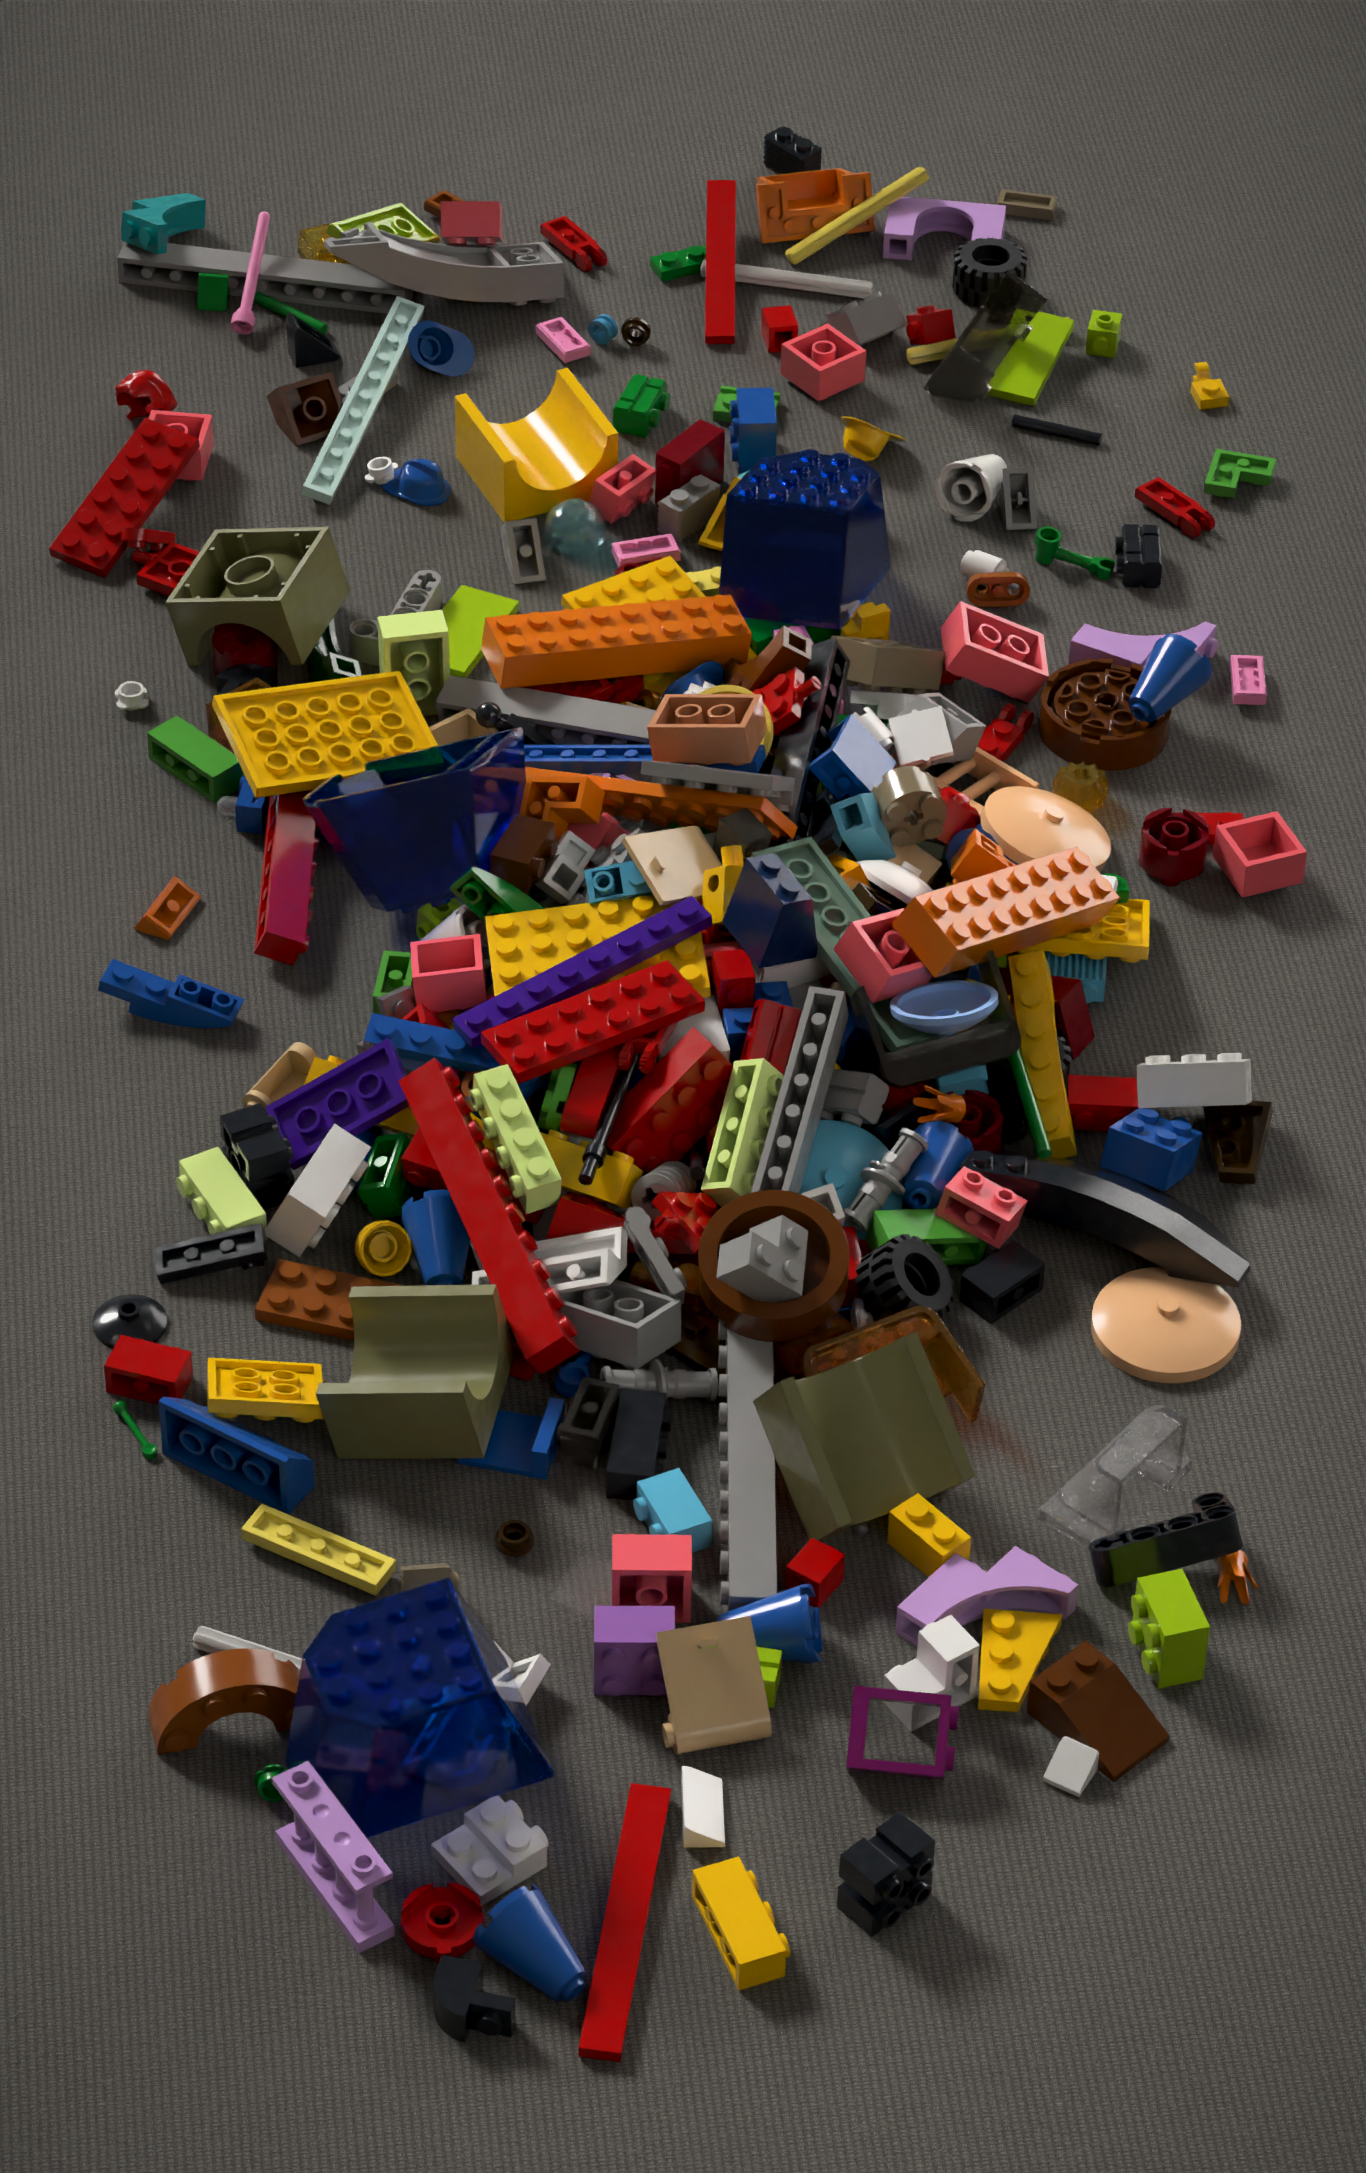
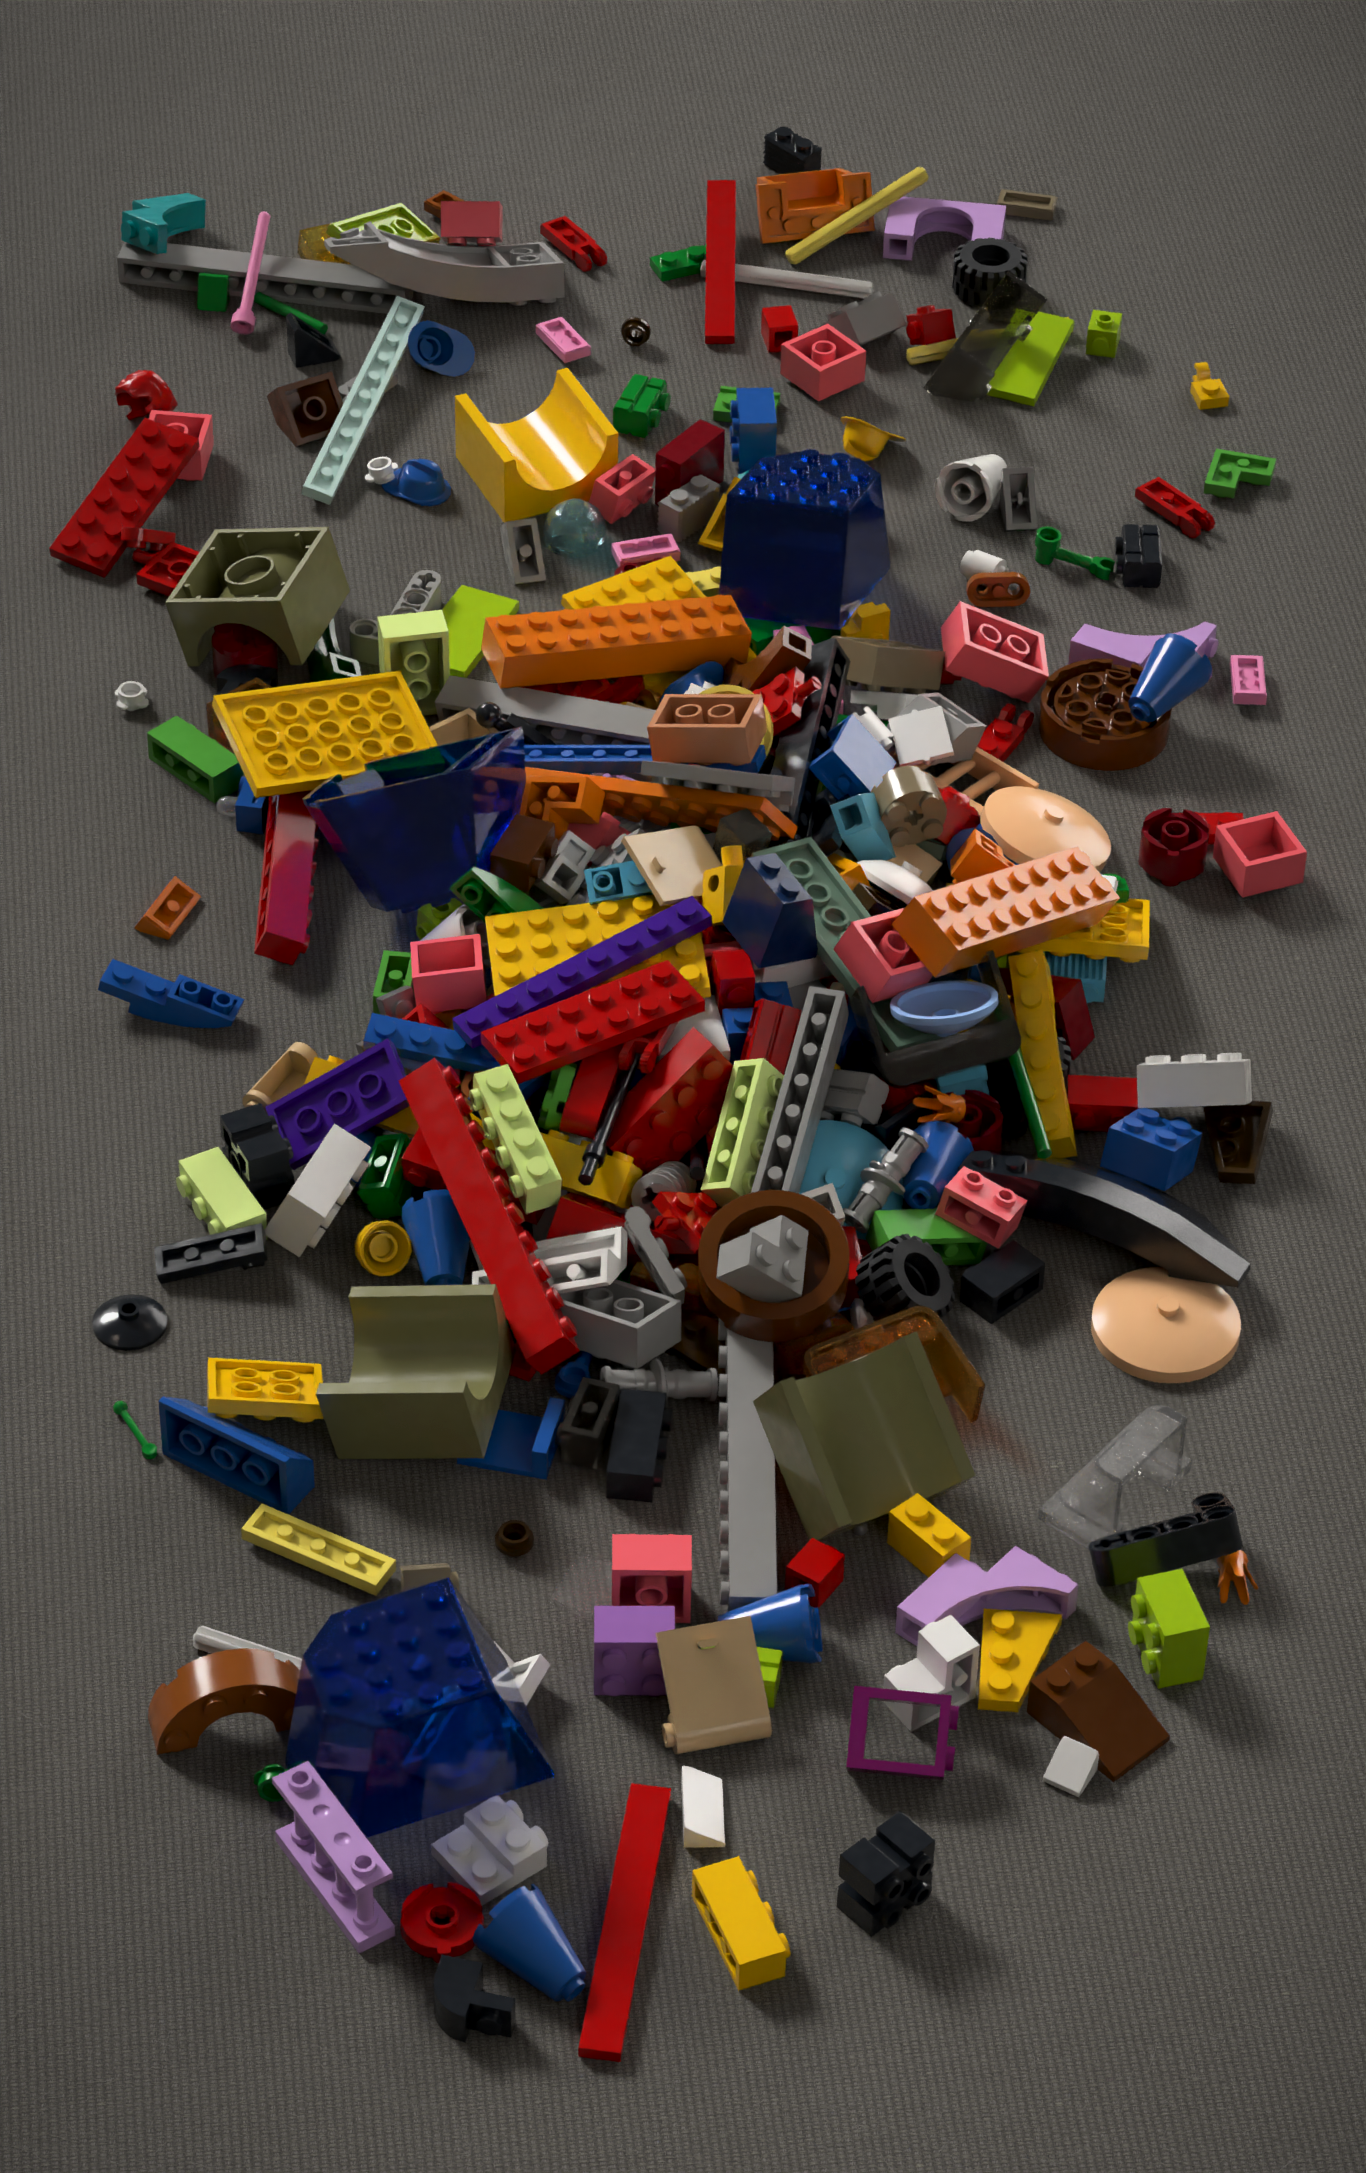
red brick [104,1335,193,1405] -> none
dark orange plate [255,1259,404,1341] -> none
dark azure bush [588,314,618,345] -> none
medium azure brick [633,1468,712,1553] -> none
black bar [1012,414,1103,445] -> none
clear yellow gear [1052,761,1109,813] -> none

